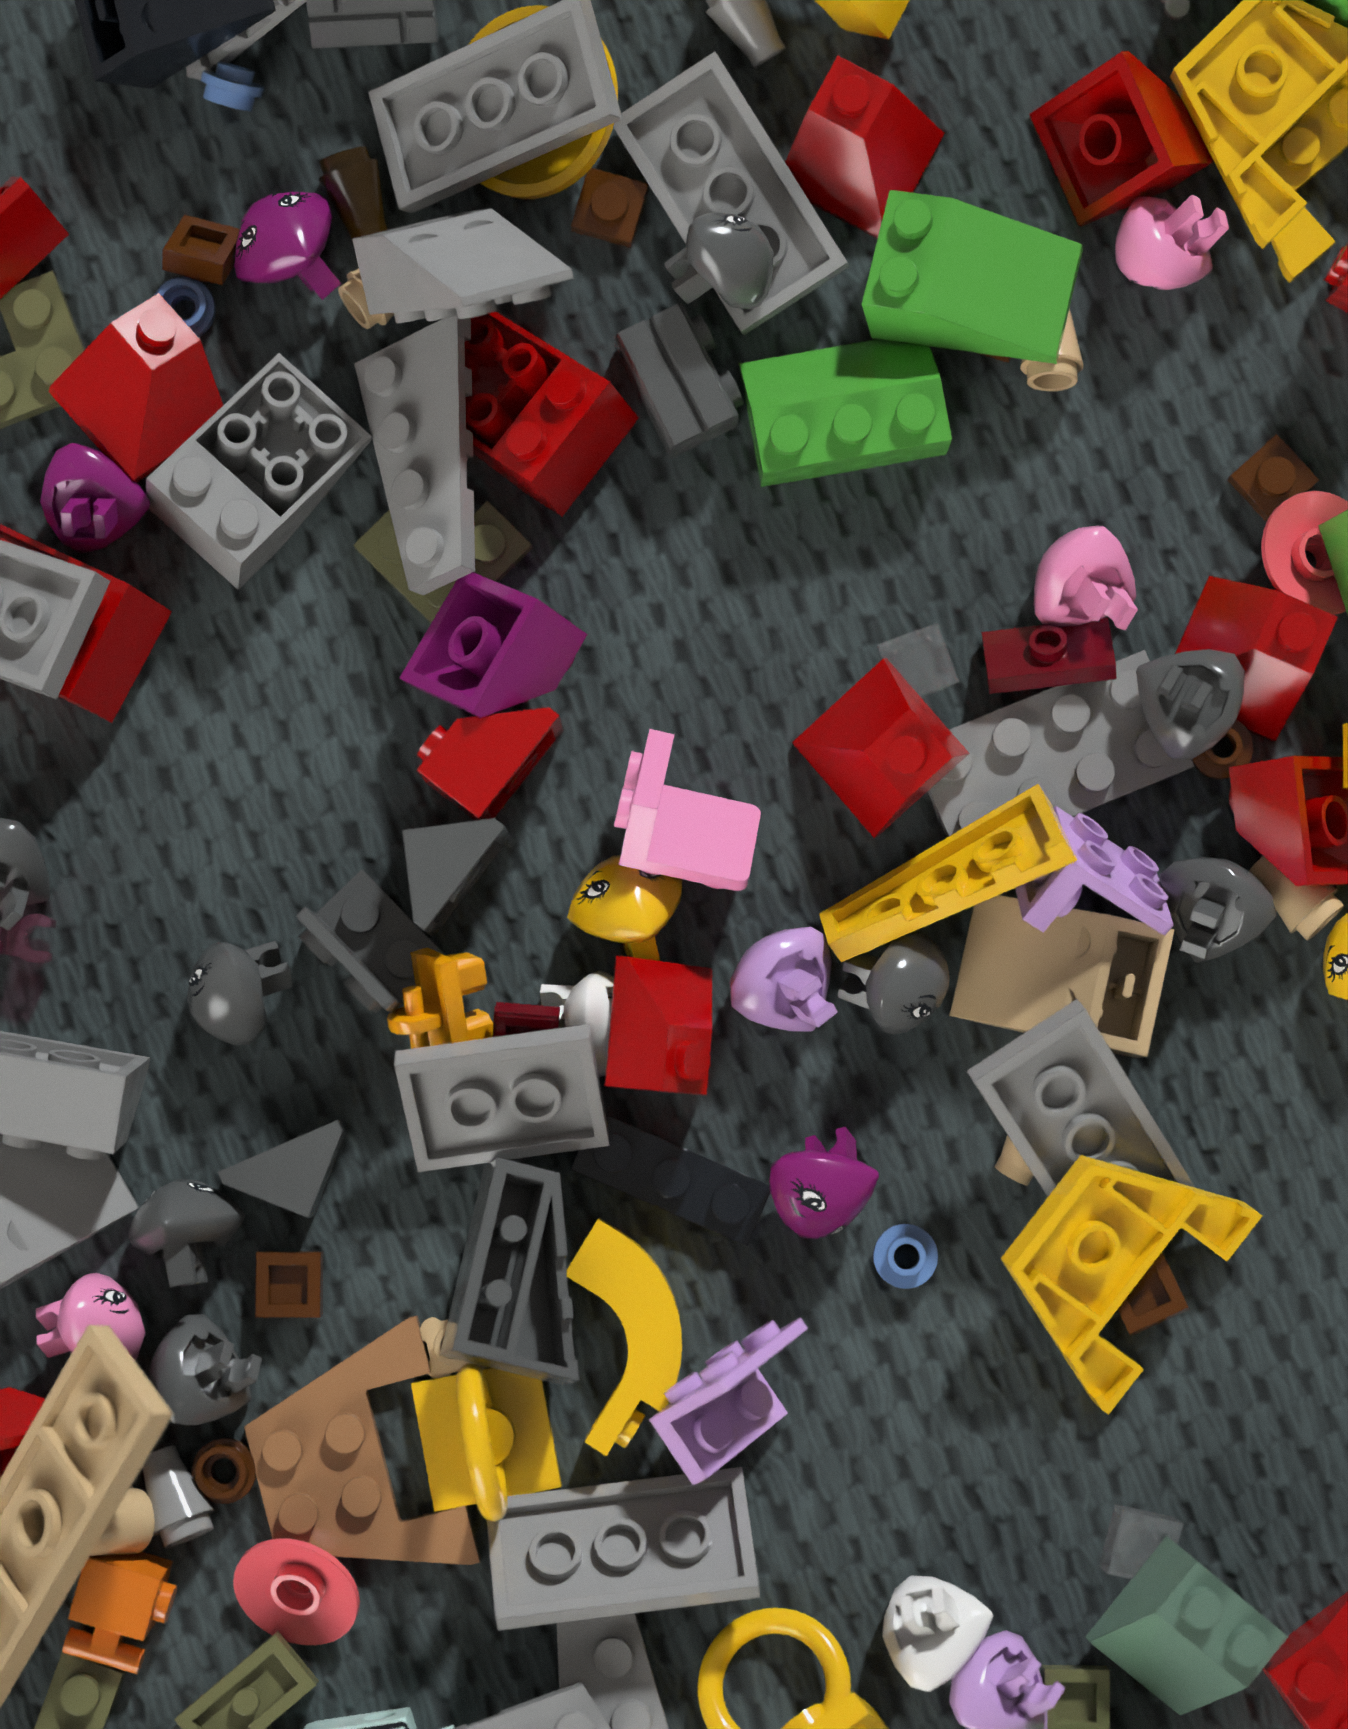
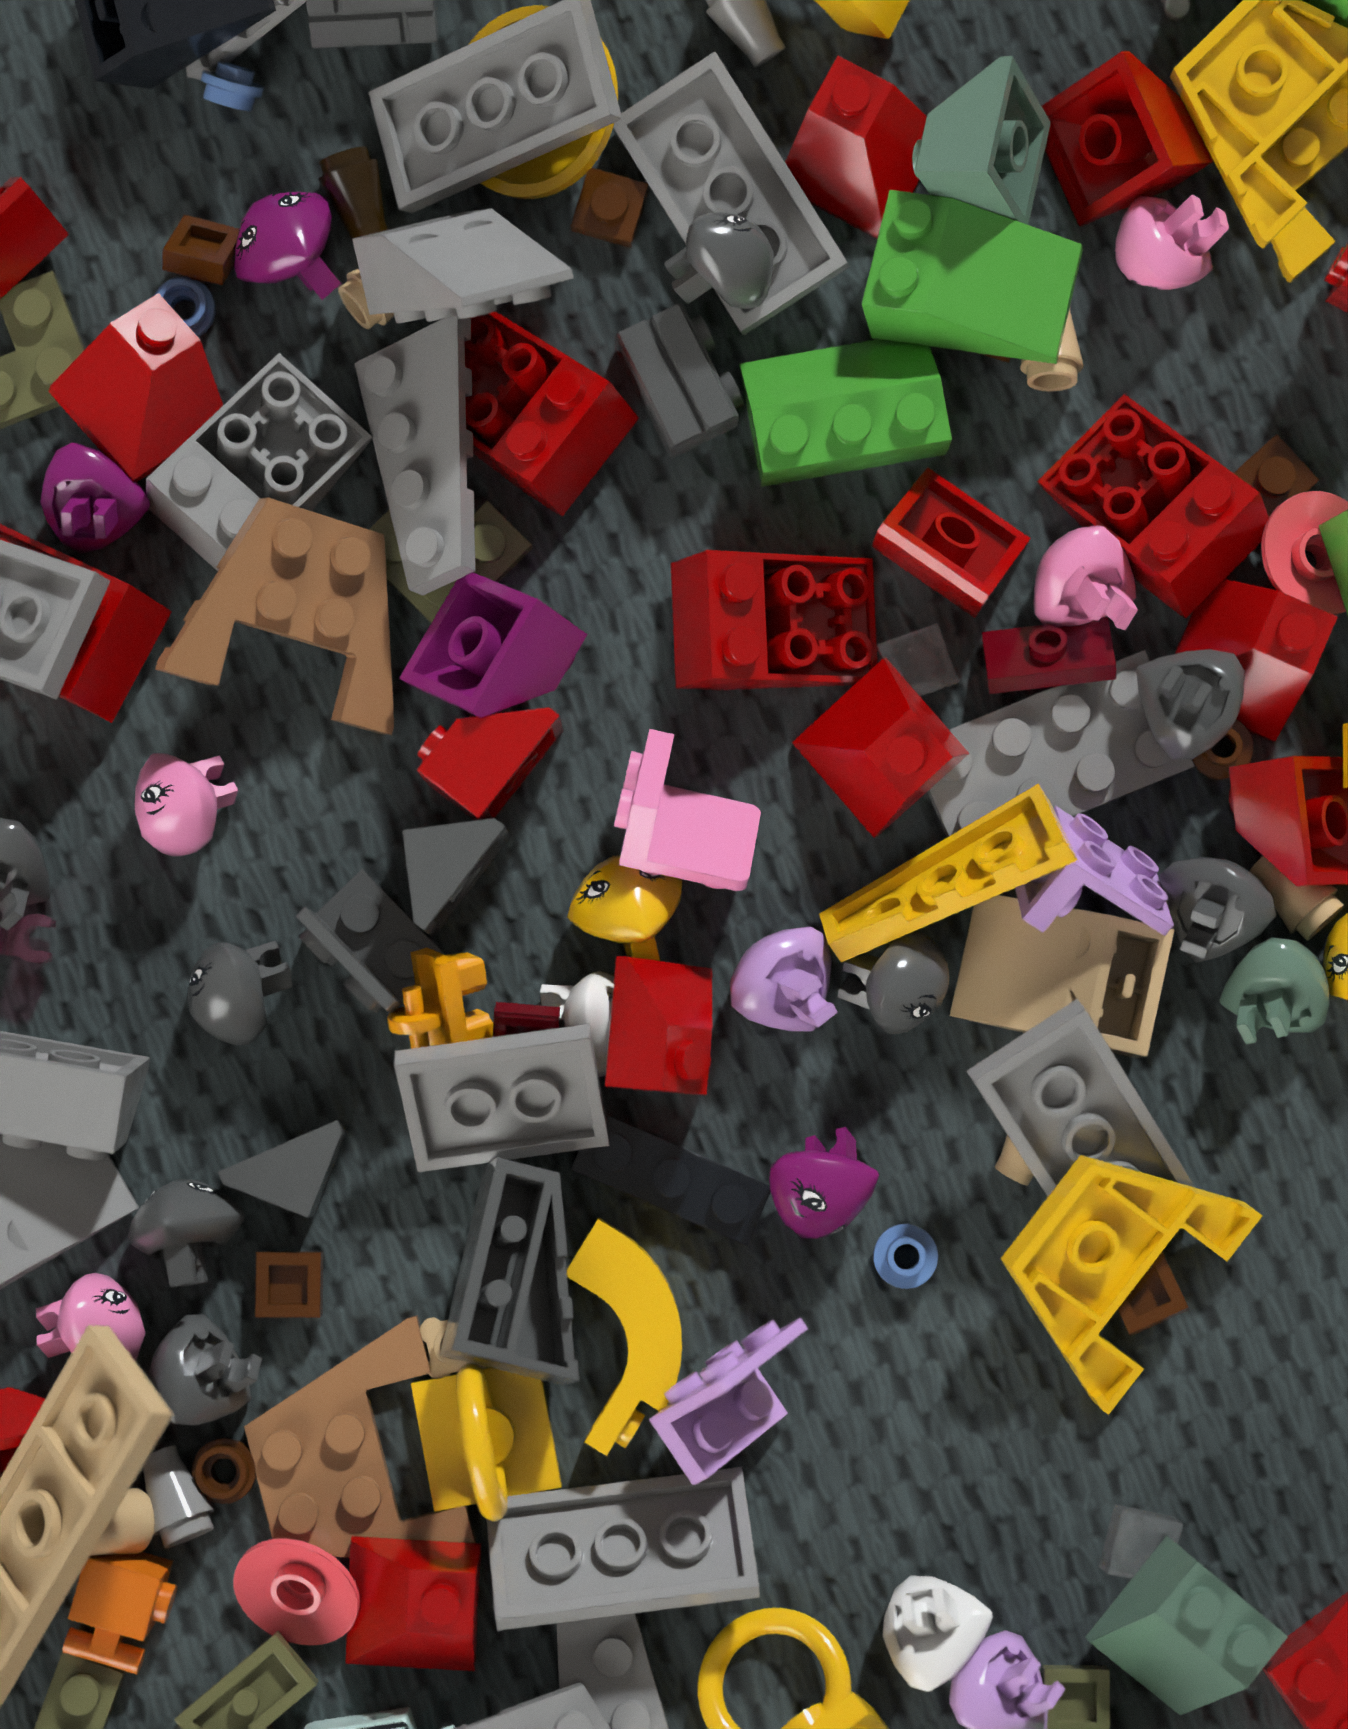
none -> bright pink piece [134,753,238,856]
none -> medium nougat wing [155,498,394,735]
none -> red slope [345,1536,481,1671]
none -> red slope [671,550,877,690]
none -> red slope [872,467,1031,618]
none -> sand green slope [912,56,1051,225]
none -> red slope [1037,394,1269,619]
none -> sand green piece [1220,938,1330,1044]

